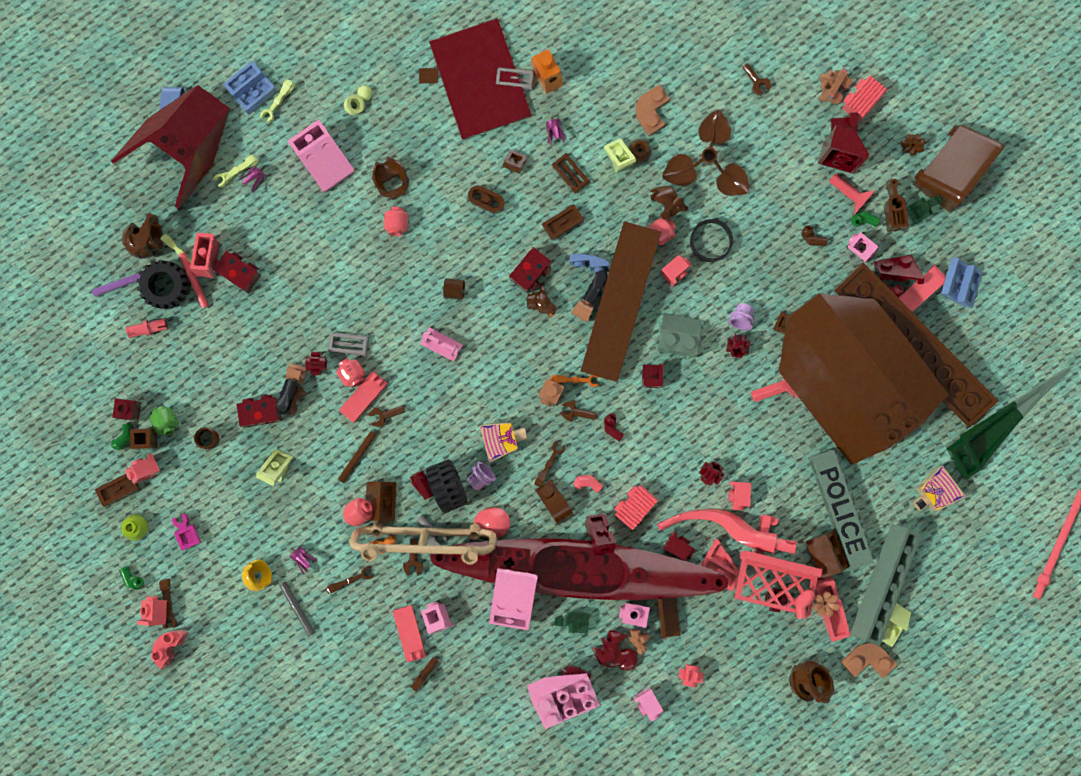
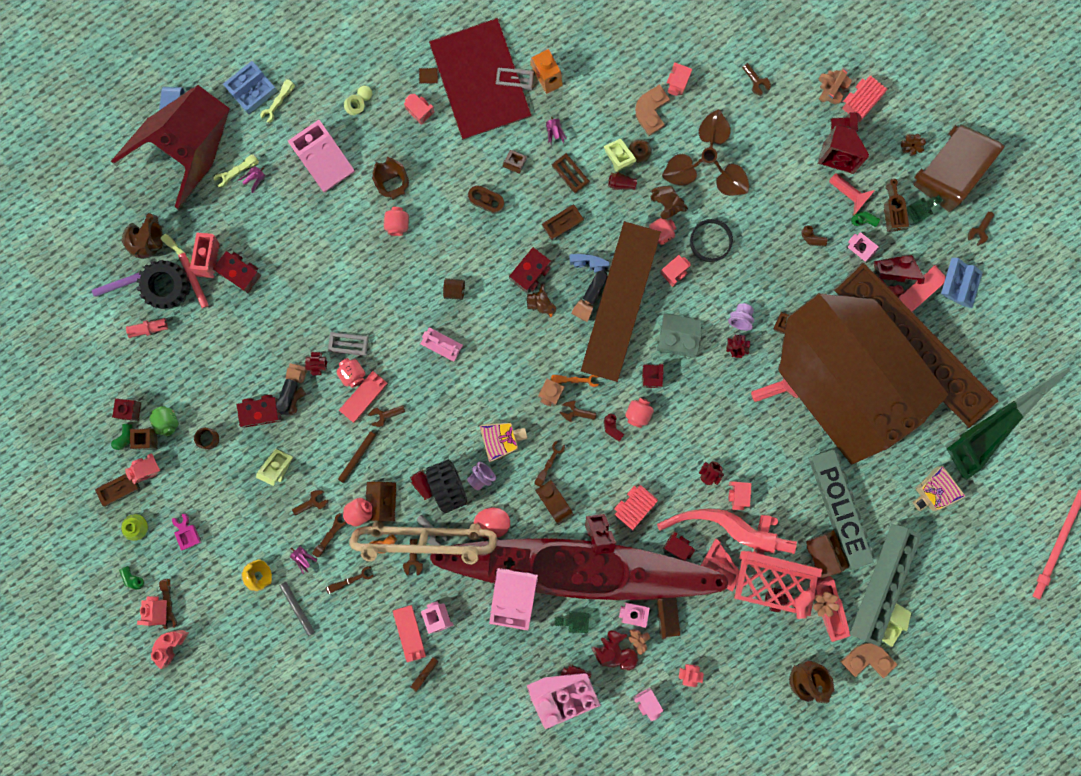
coral arm [573,475,603,493] -> none
none -> reddish brown bar [292,490,329,516]
none -> reddish brown piece [312,513,347,557]
none -> coral brick [404,93,435,125]
none -> dark red cone [608,171,637,190]
none -> coral head [625,398,654,428]
none -> coral brick [667,62,692,96]
none -> reddish brown bar [968,212,995,246]

